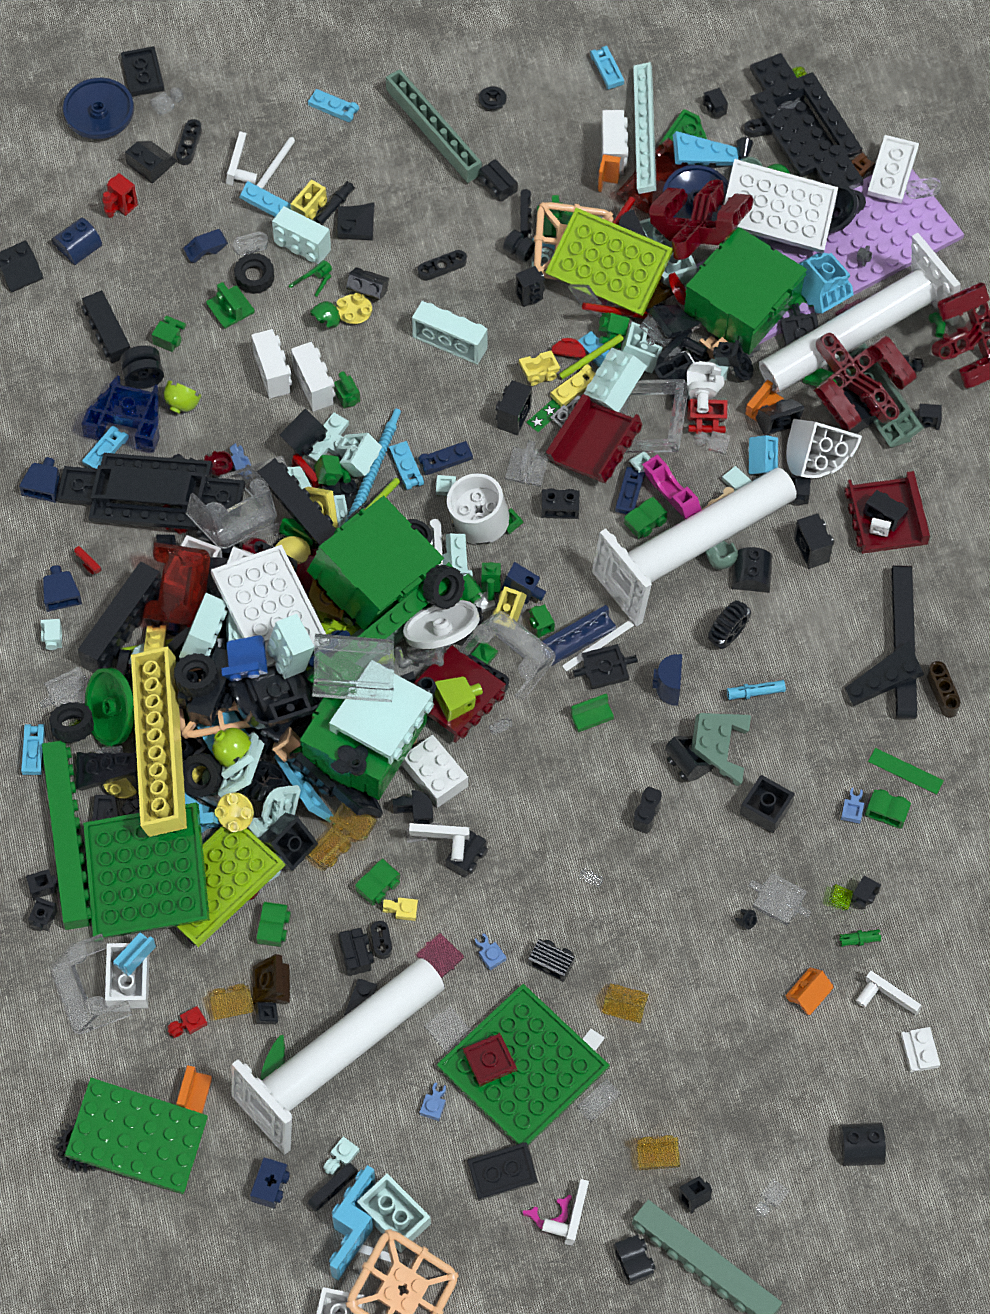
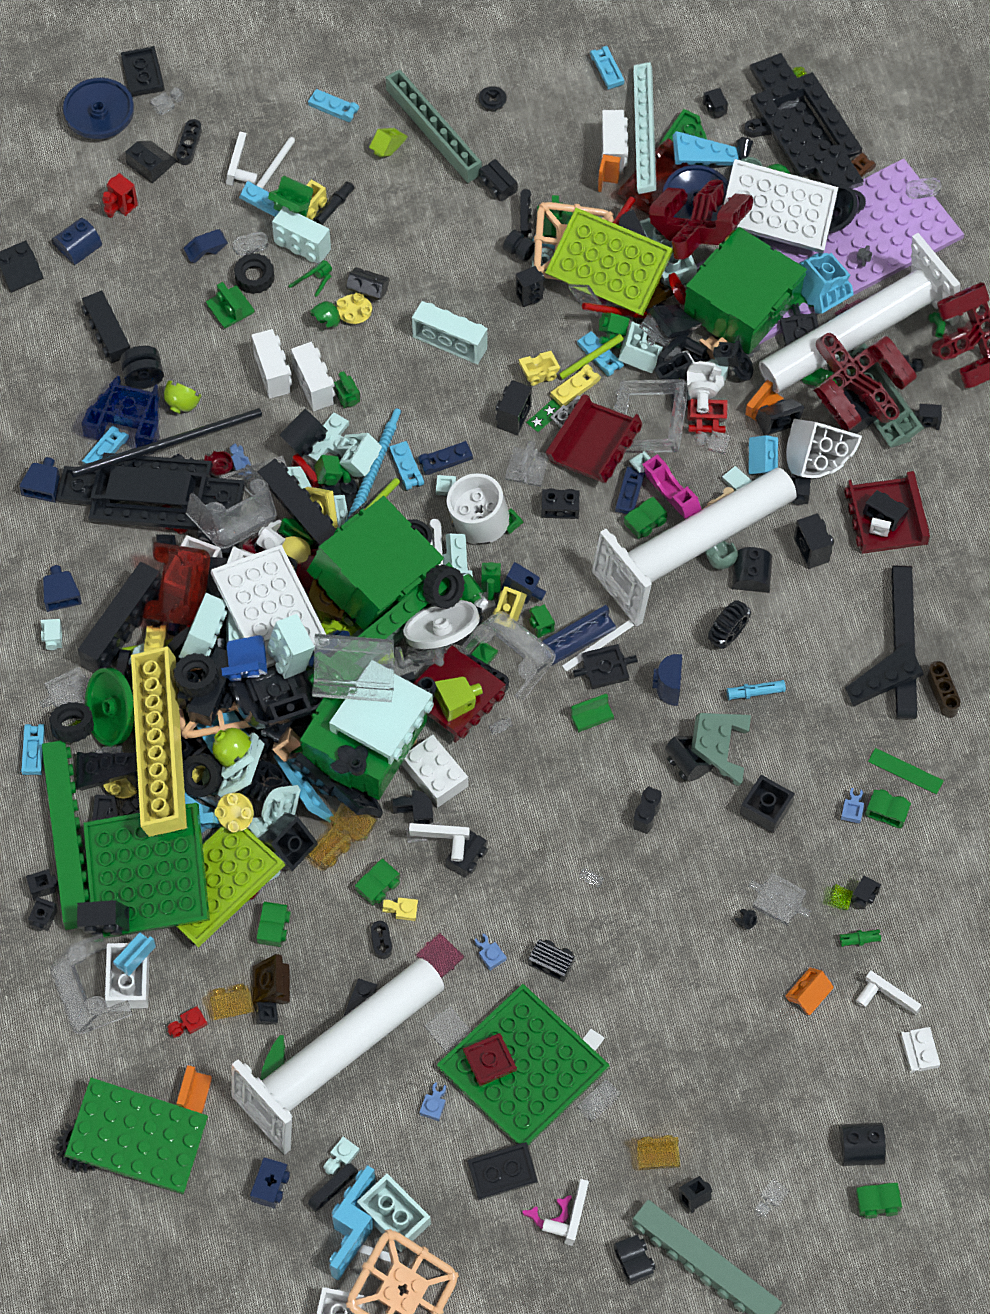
red tile [74,546,102,575] -> none
green brick [151,315,186,352] -> none
black plate [337,202,374,240] -> none
black brick [338,928,374,976] -> none
black beam [418,250,467,281] -> none
red tile [551,338,586,359] -> none
light aqua brick [583,348,647,412] -> none
clear yellow bracket [602,983,649,1023] -> none
white plate [867,135,919,203] -> none
none -> black piece [70,408,262,478]
none -> black brick [77,900,129,937]
none -> white bracket [256,519,286,550]
none -> green bracket [268,176,313,217]
none -> lime slope [369,128,408,157]
none -> green brick [856,1183,902,1219]

